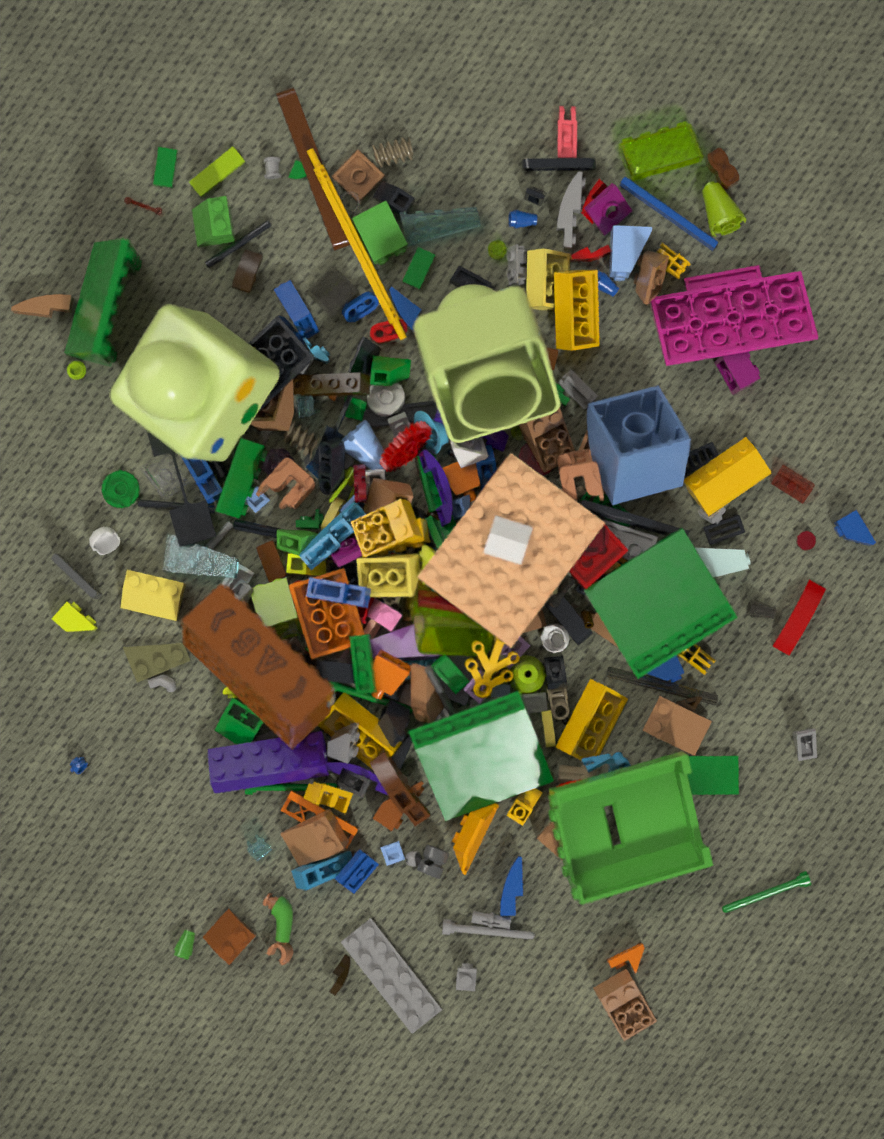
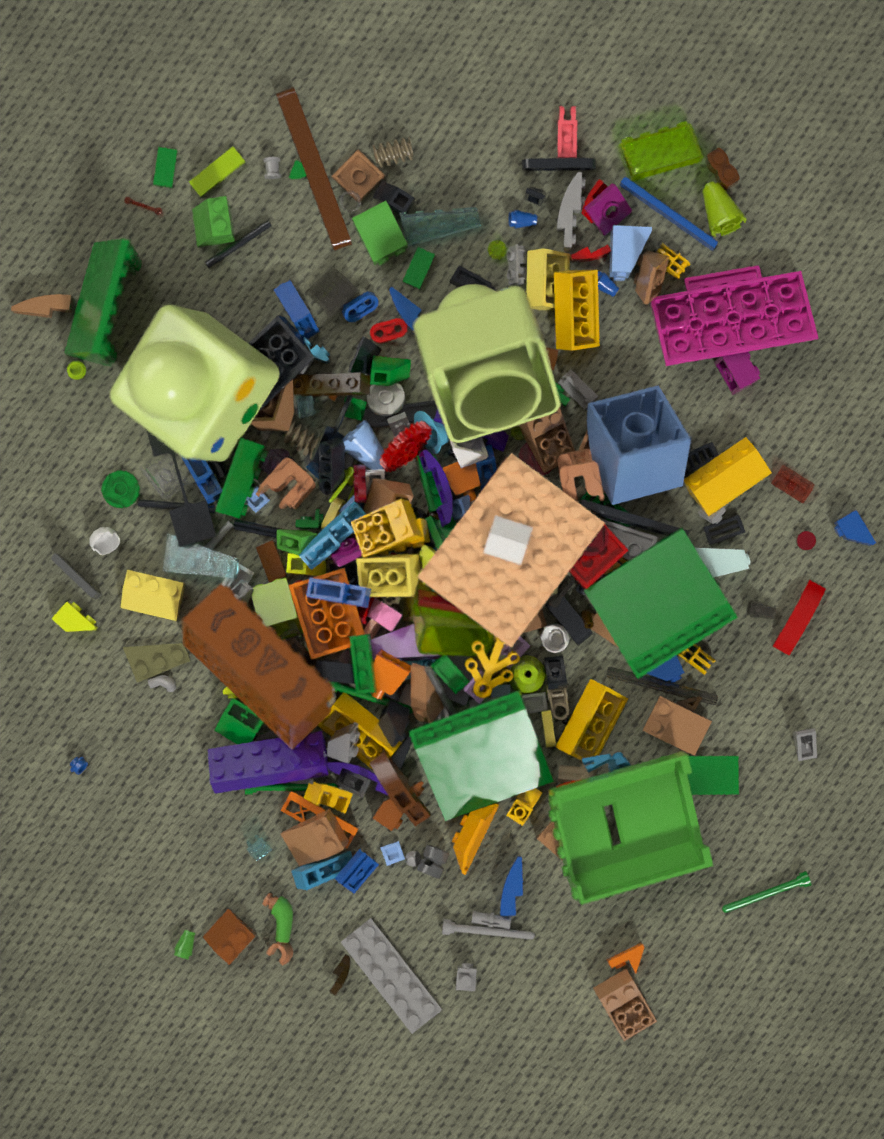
dark brown slope [232,249,263,293] -> none
yellow axle [307,148,407,341] -> none

